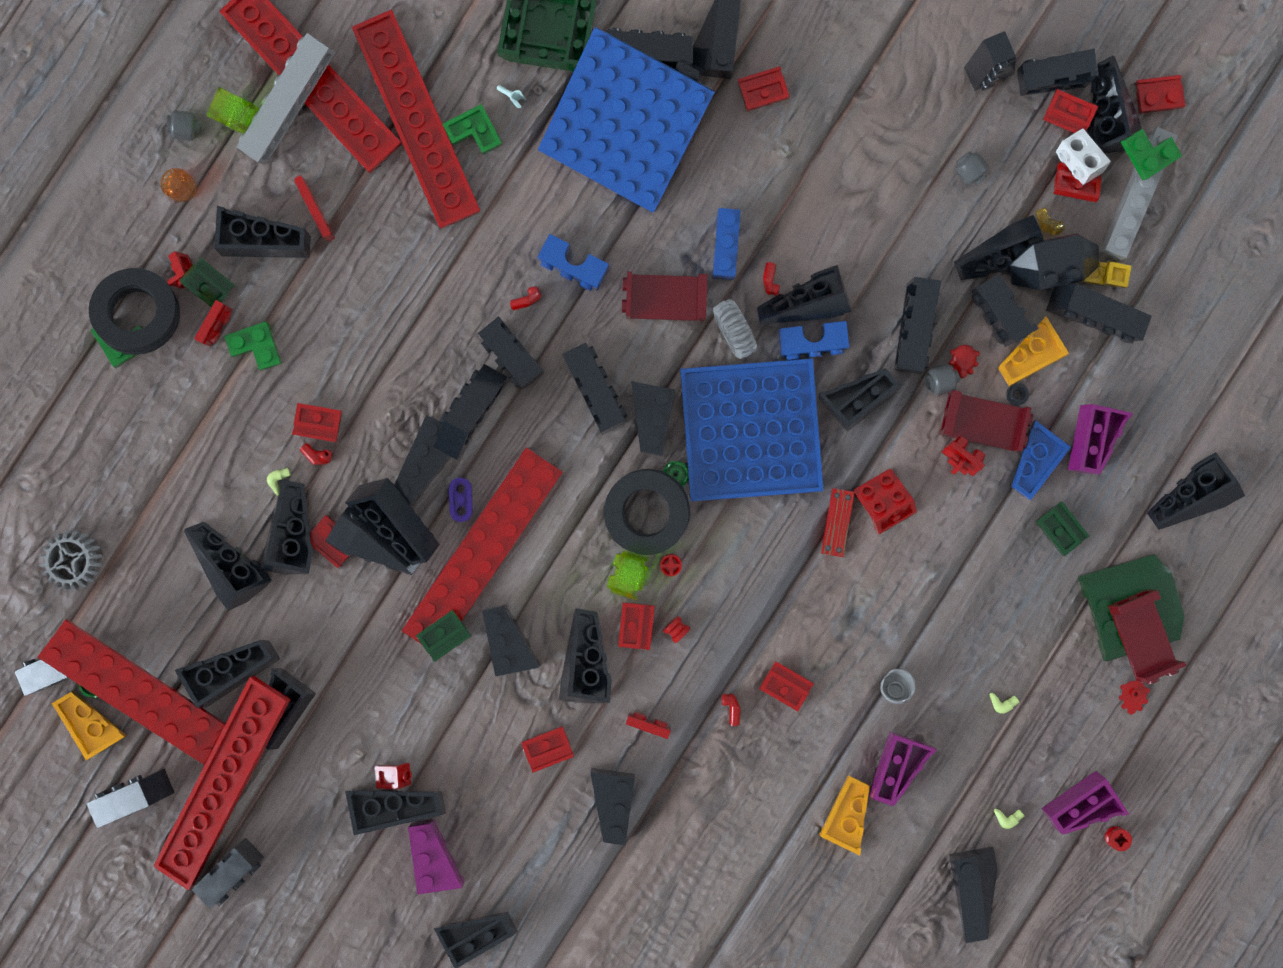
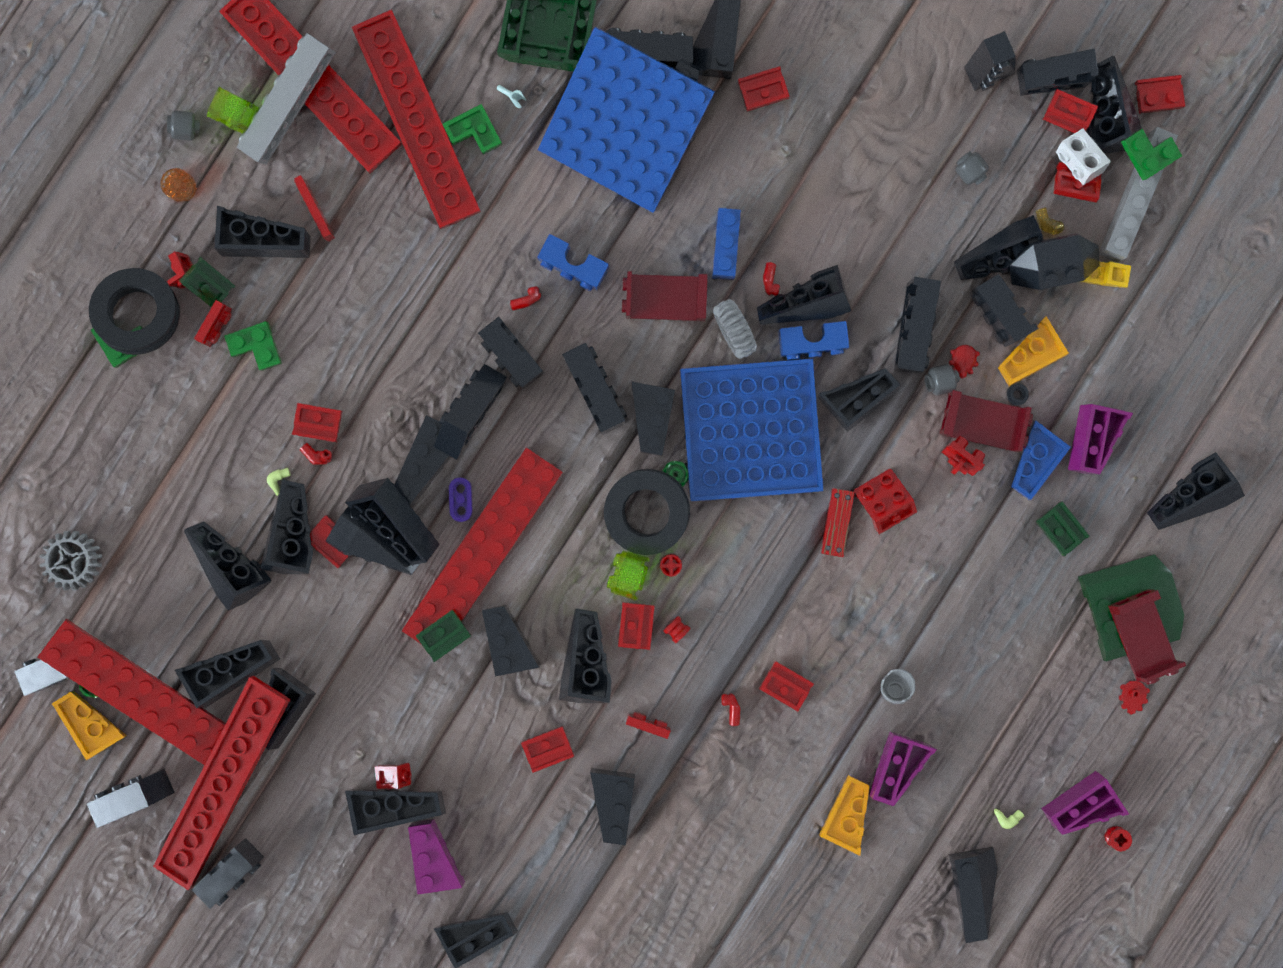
yellowish green animal [989,693,1019,714] -> none
black wedge [1046,283,1152,344] -> none

